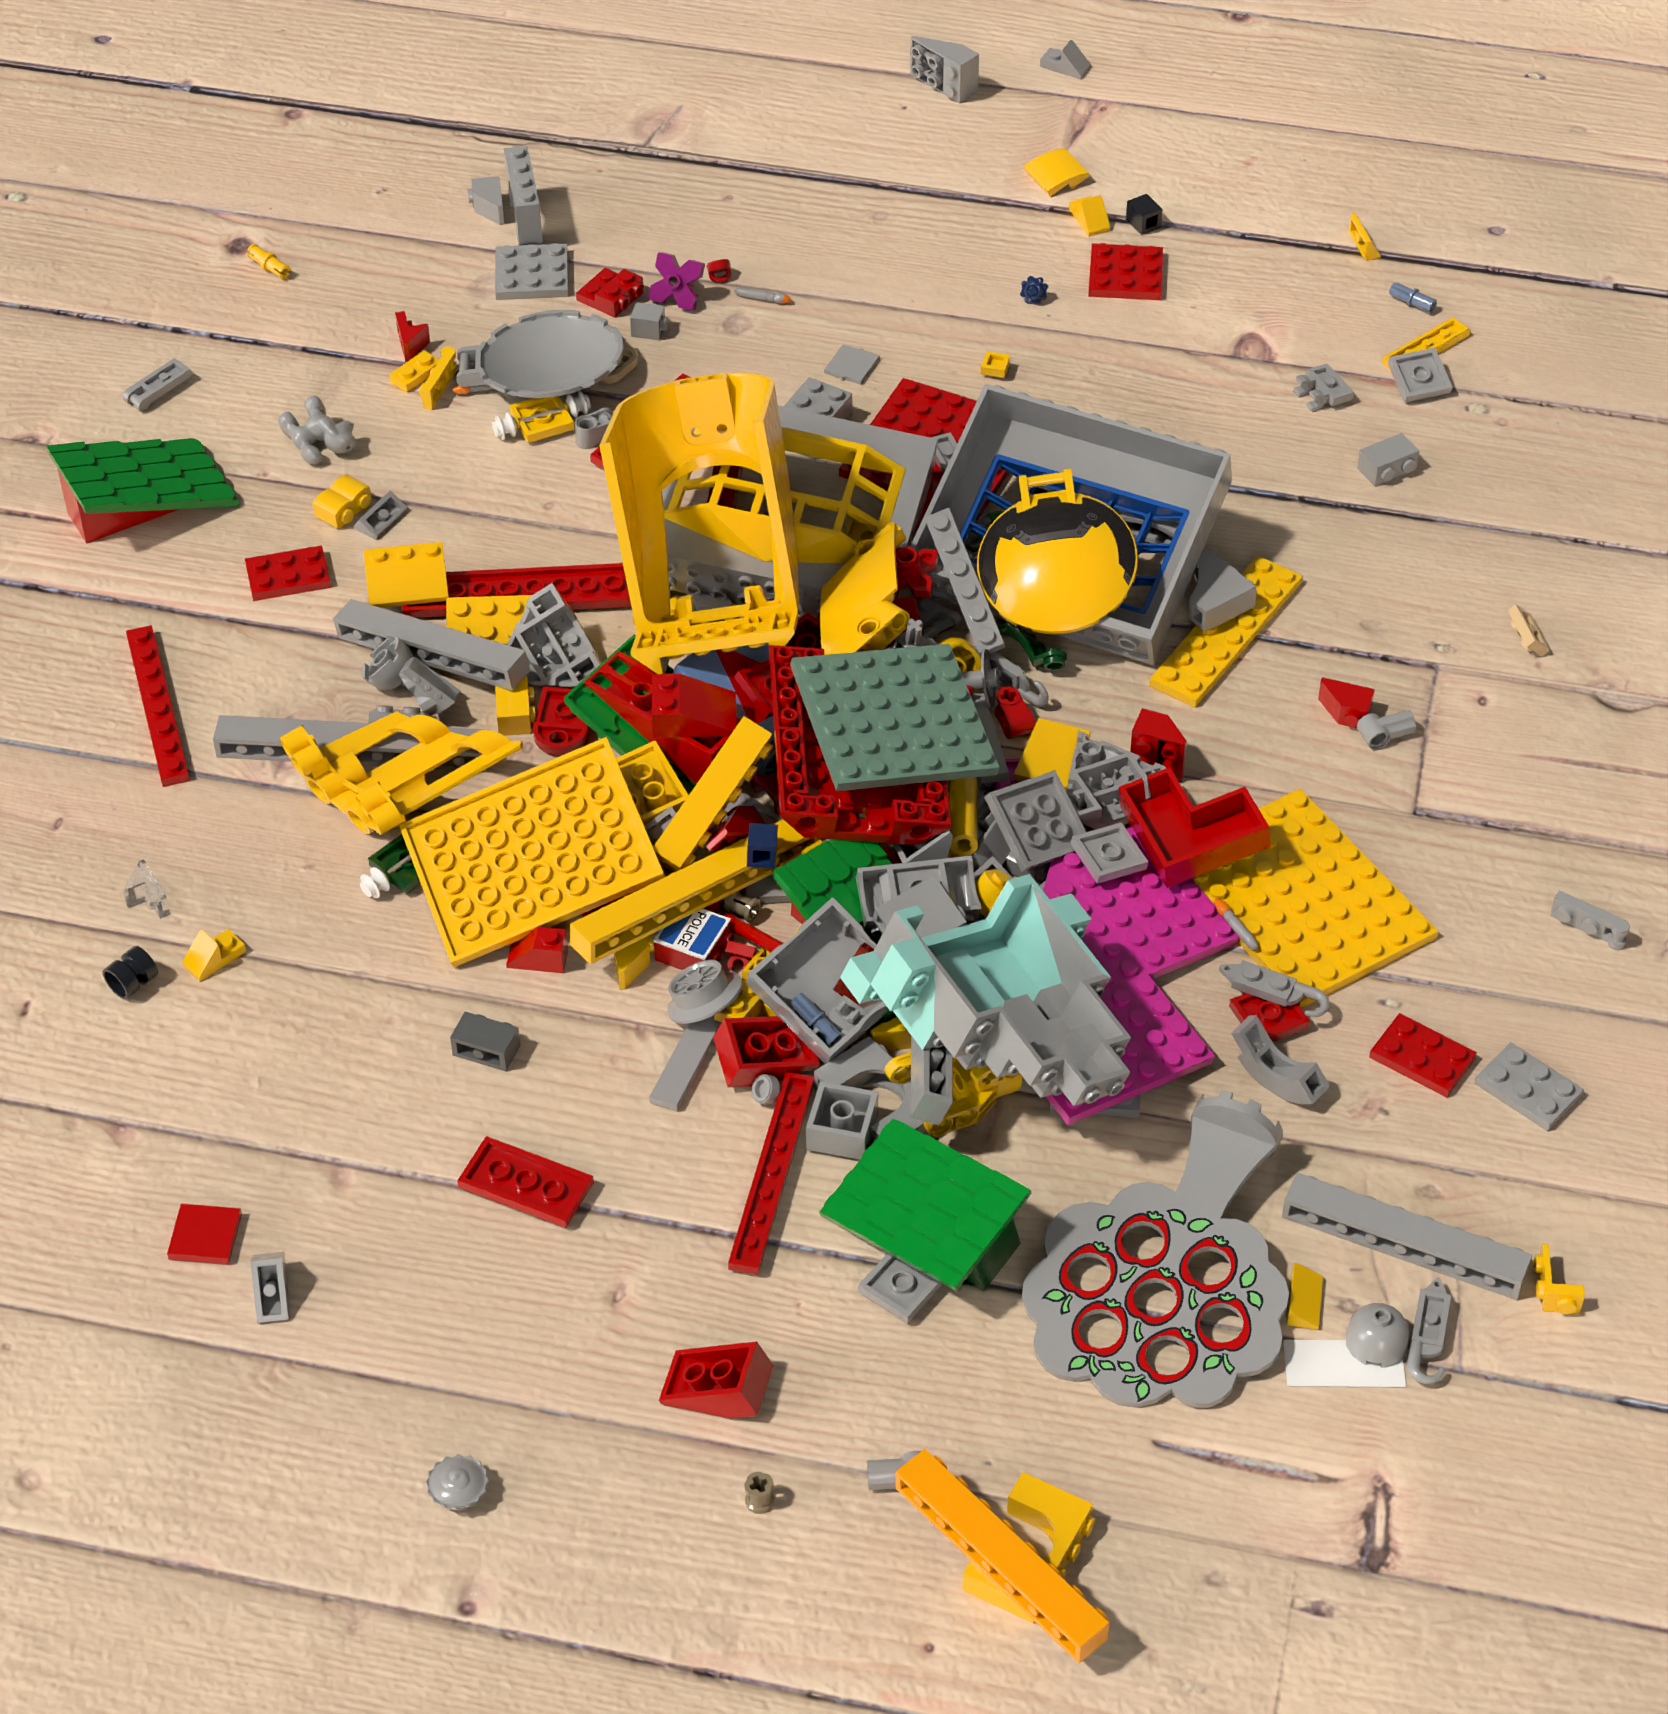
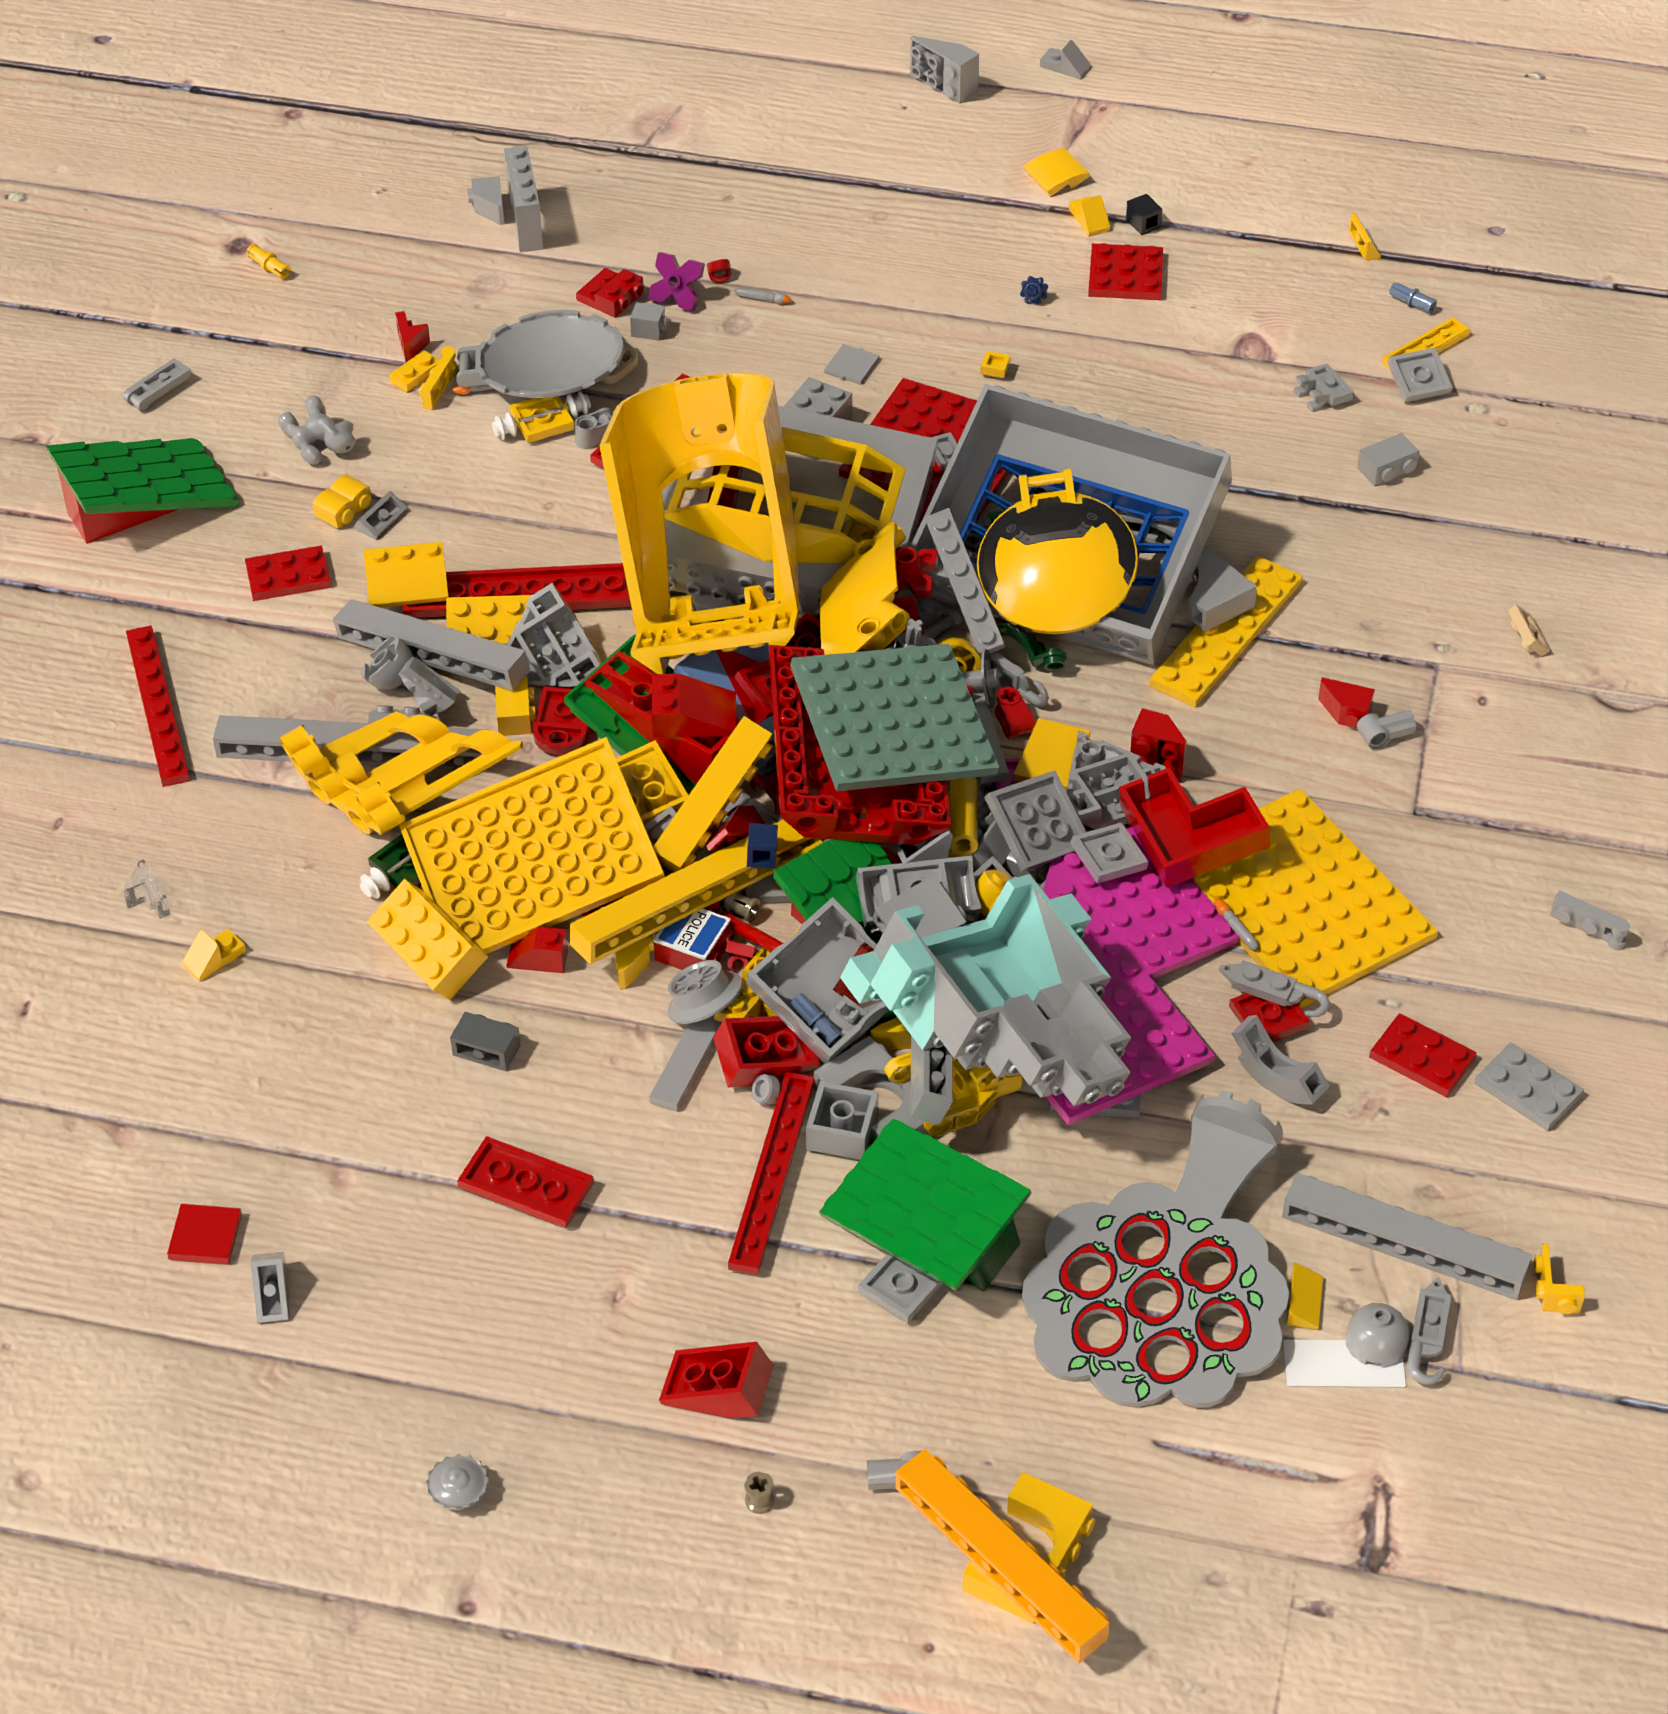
black wheel [102,946,158,999] -> none
light grey plate [495,243,568,300] -> none
none -> yellow brick [367,879,488,1000]

